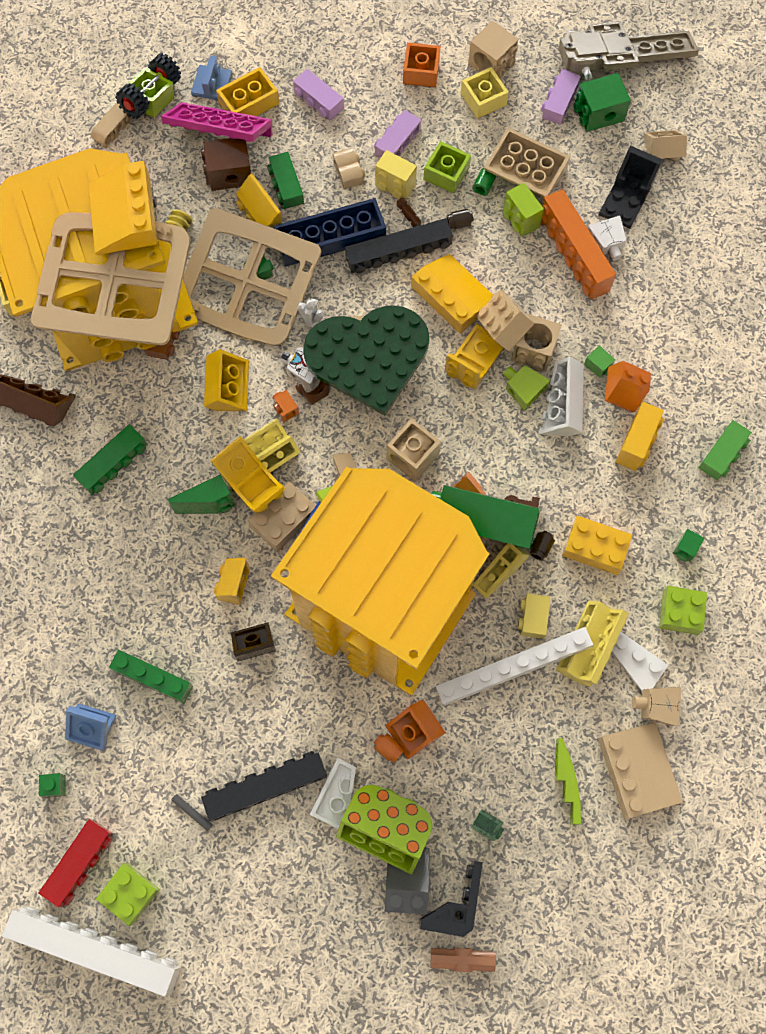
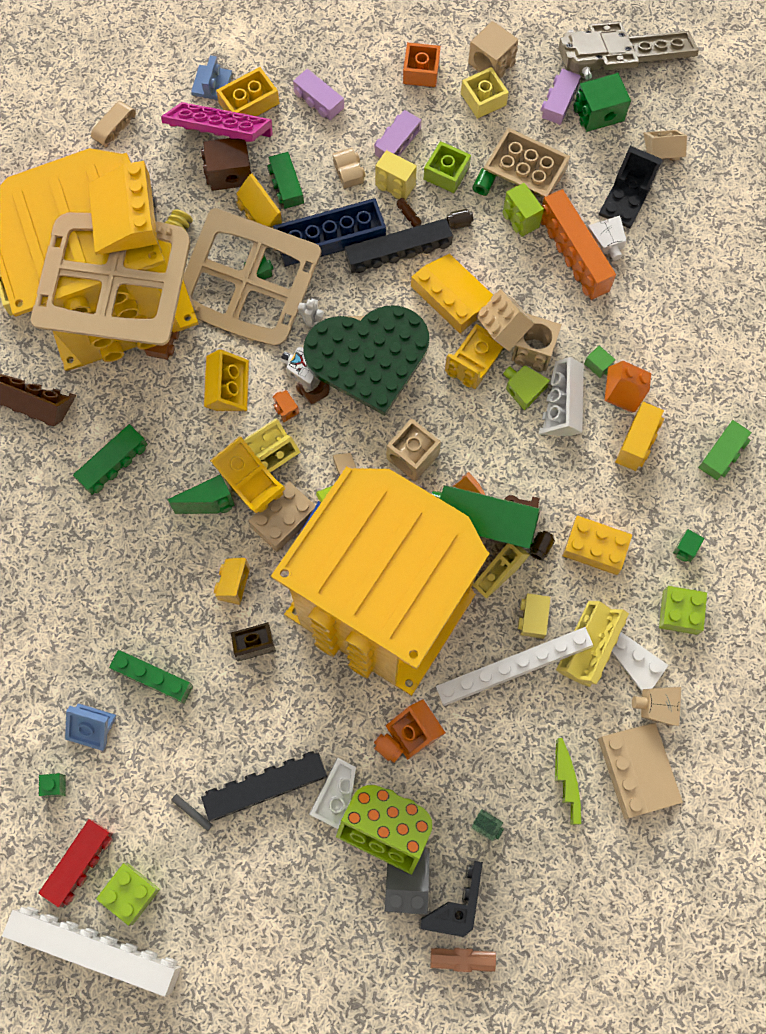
brick [115,53,181,119] -> none

